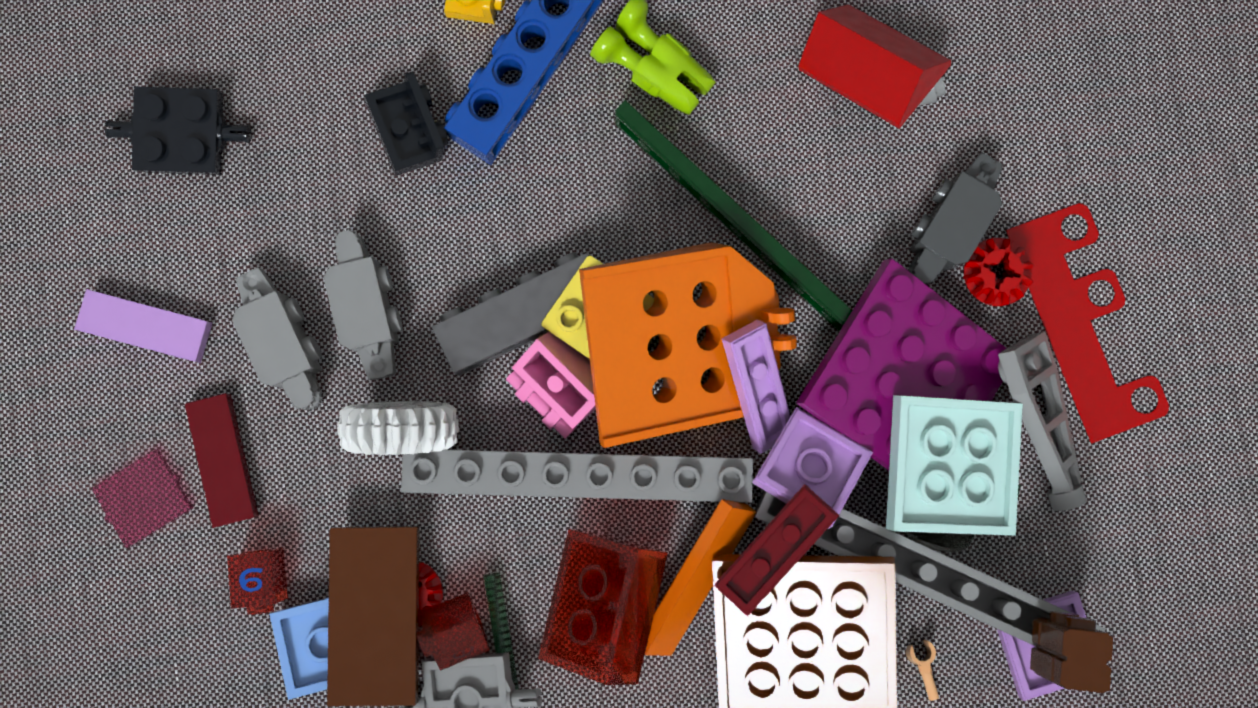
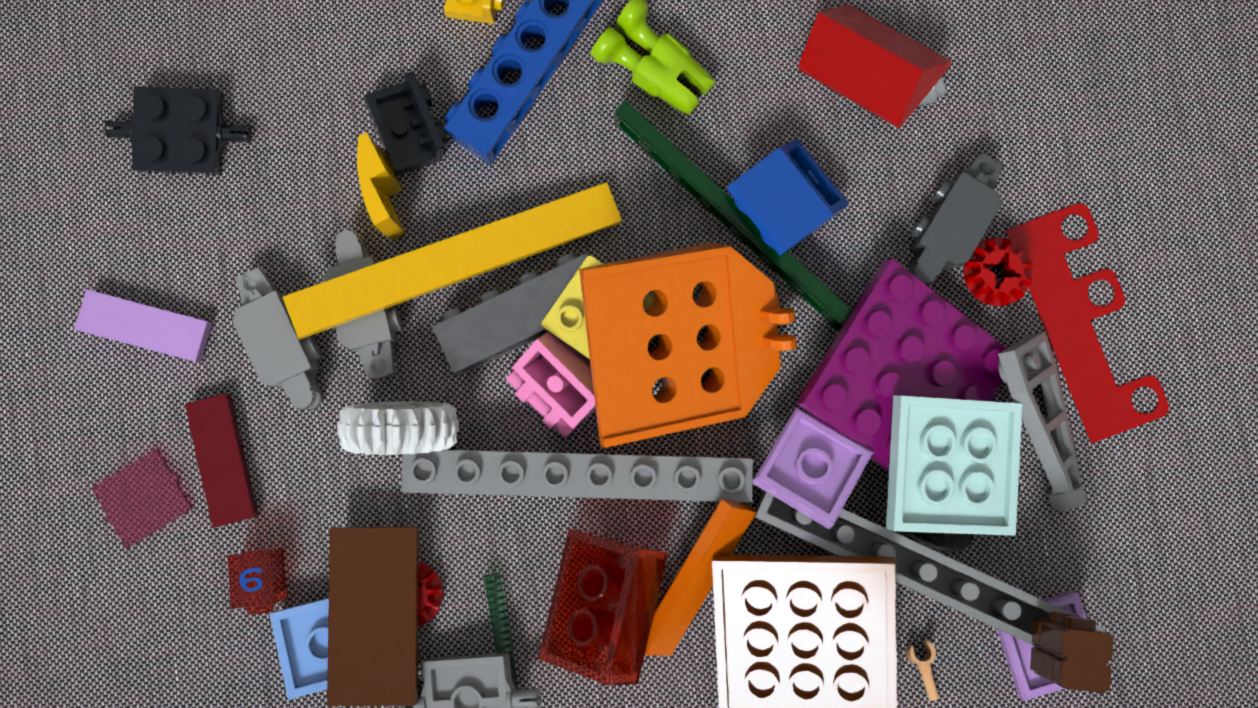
clear red brick [417,592,490,671] -> none
dark red tile [714,484,840,617] -> none
lavender tile [722,319,791,454] -> none
none -> yellow tile [282,182,622,340]
none -> yellow slope [357,132,406,241]
none -> blue slope [726,138,850,256]

